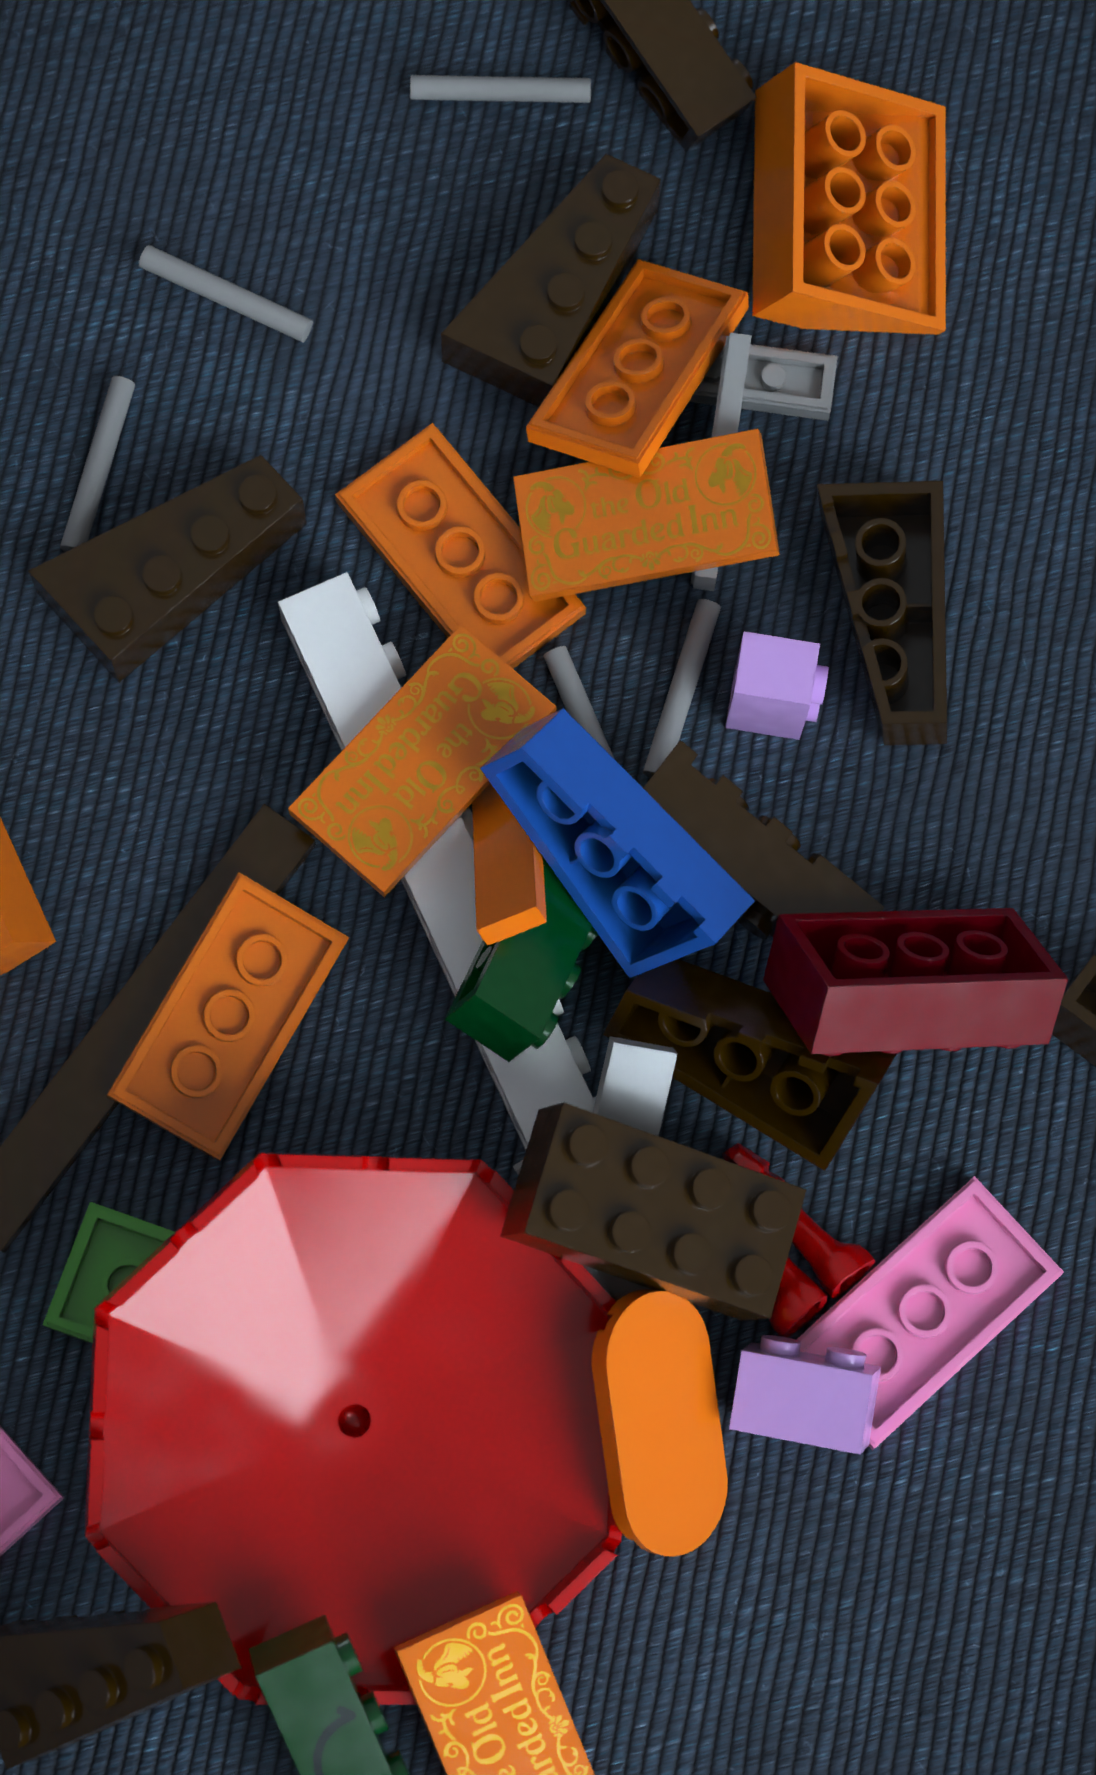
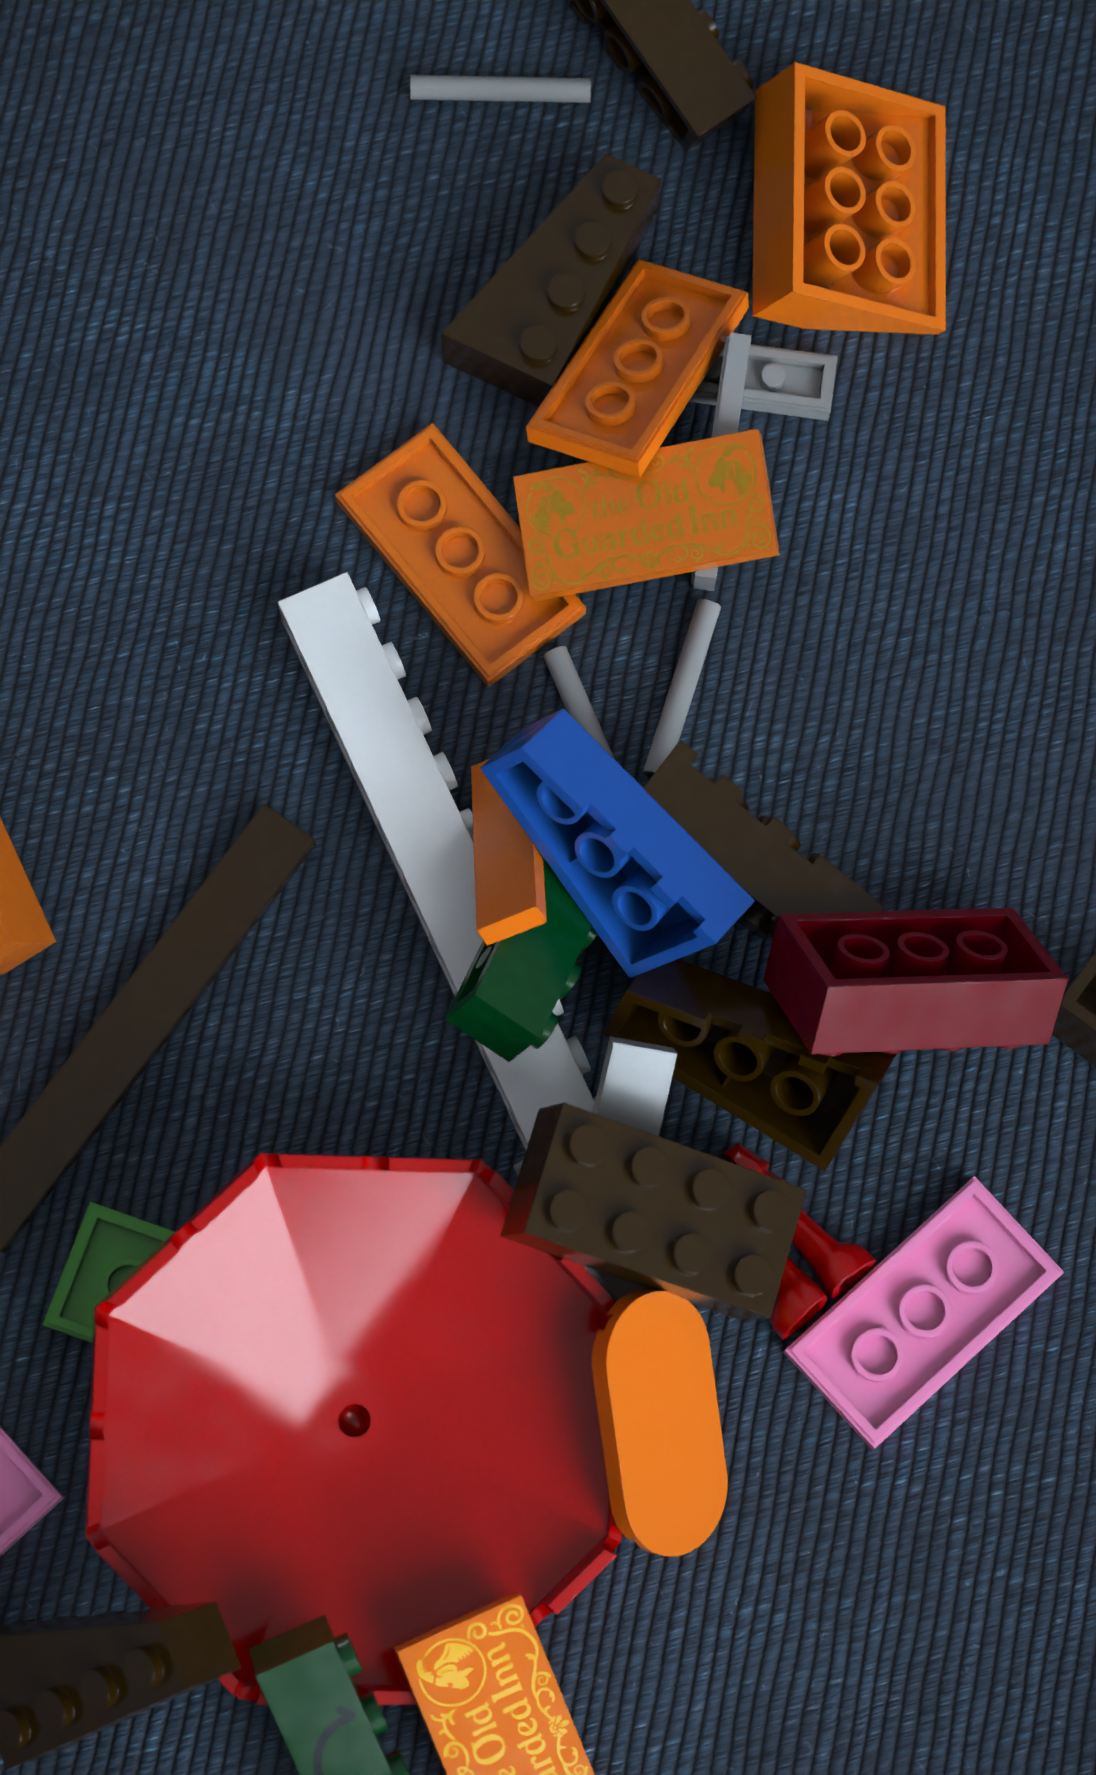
dark brown wedge [28,455,307,683] -> none
light grey bar [60,376,135,552] -> none
orange tile [106,872,349,1161] -> none
light grey bar [139,245,313,342] -> none
orange tile [288,625,557,897] -> none
lavender brick [725,631,829,740] -> none
lavender brick [729,1335,881,1455] -> none
dark brown wedge [817,481,947,745] -> none

